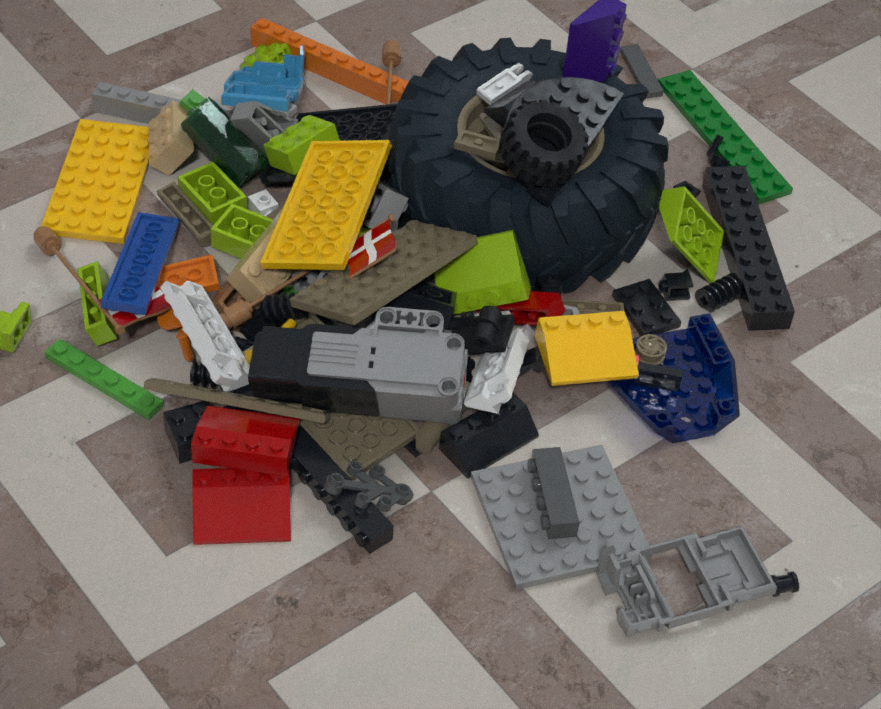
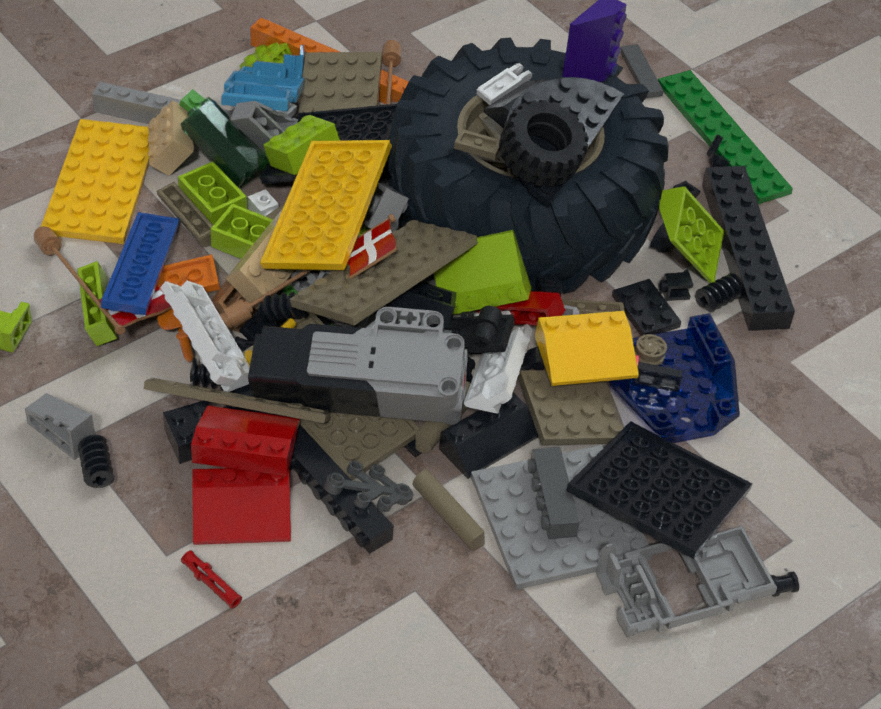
bright green plate [44,339,164,420] -> none
none -> light grey wedge [25,393,95,460]
none -> black piece [78,435,114,488]
none -> red pin [181,550,242,609]
none -> dark tan plate [298,52,383,113]
none -> dark tan brick [412,469,485,551]
none -> dark tan plate [518,370,624,445]
none -> black plate [566,421,753,559]
none -> black slope [650,222,675,252]

